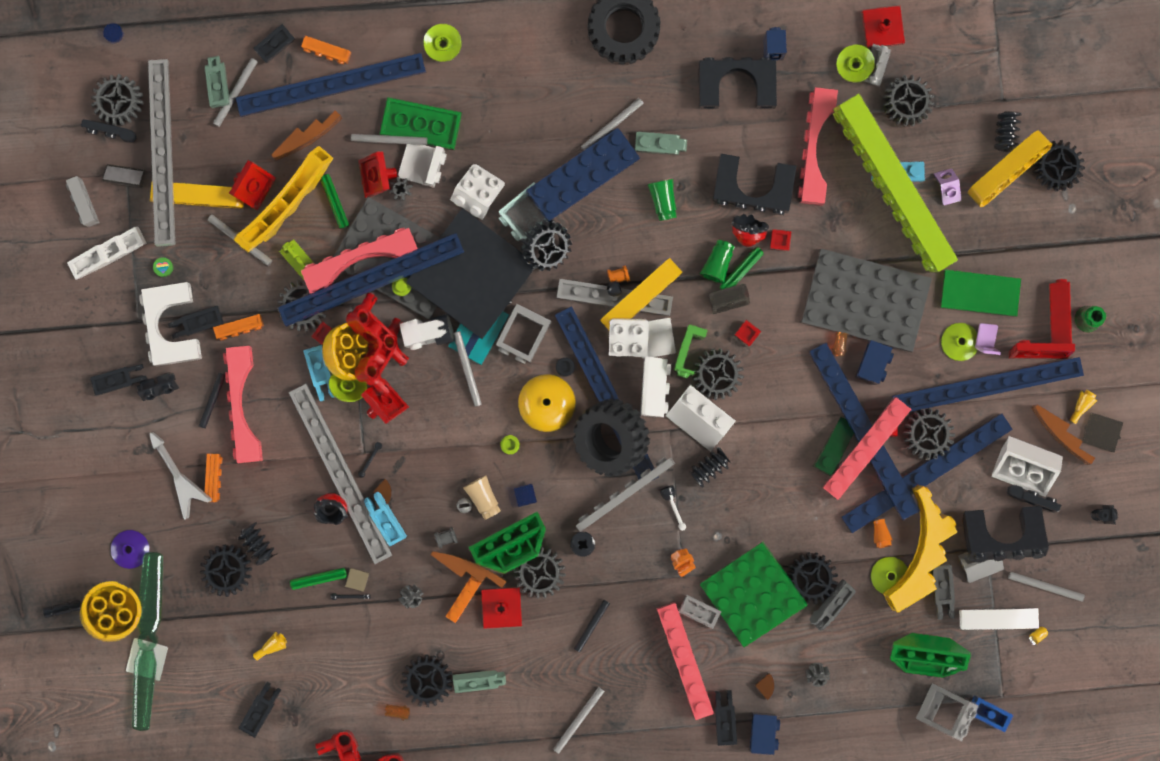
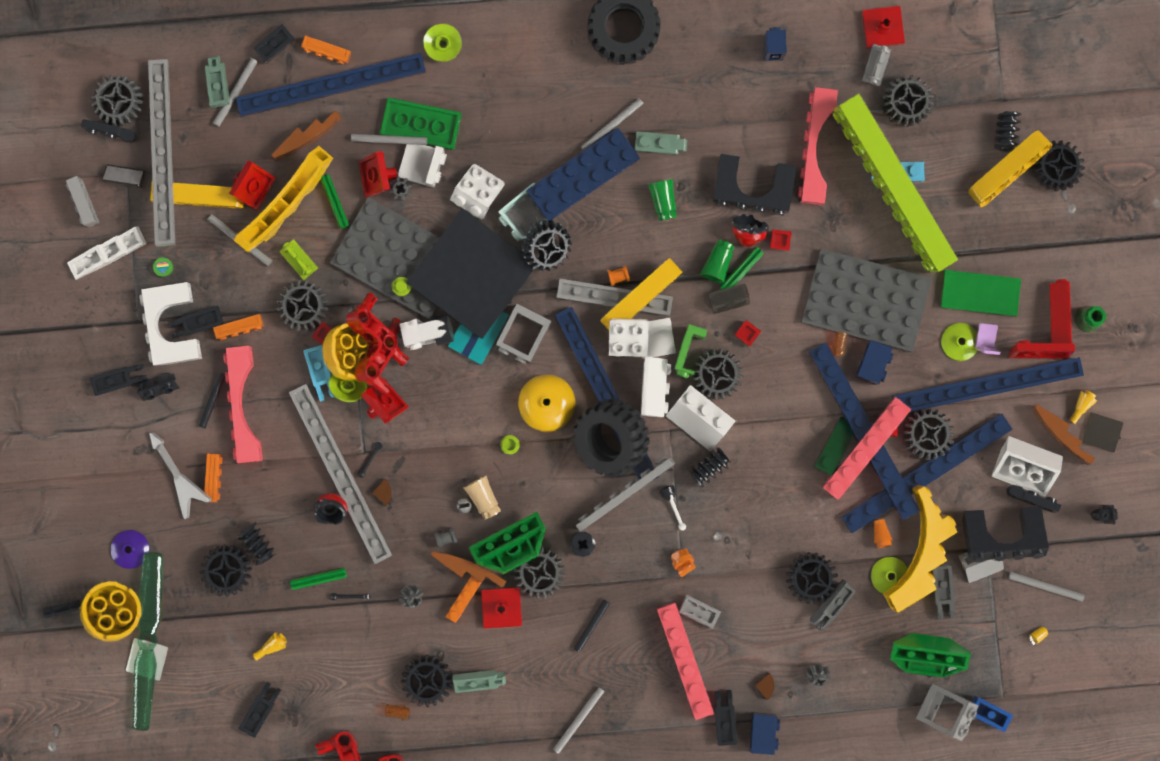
clear blue tile [103,23,124,43] -> none
dark blue plate [278,233,464,327] -> none
coral arch [301,228,417,294] -> none
dark tan tile [345,568,369,592] -> none
medium azure hinge [364,492,407,546] -> none
light grey bar [453,331,482,407] -> none
clear blue tile [514,484,537,507] -> none
black tile [556,357,575,377] -> none
black hinge [607,280,622,297] -> none
black arch [699,57,777,109] -> none
green plate [700,541,808,648] -> none
lime dish [837,45,875,82] -> none
lavender bracket [934,169,961,205] -> none
white slope [960,608,1039,630] -> none

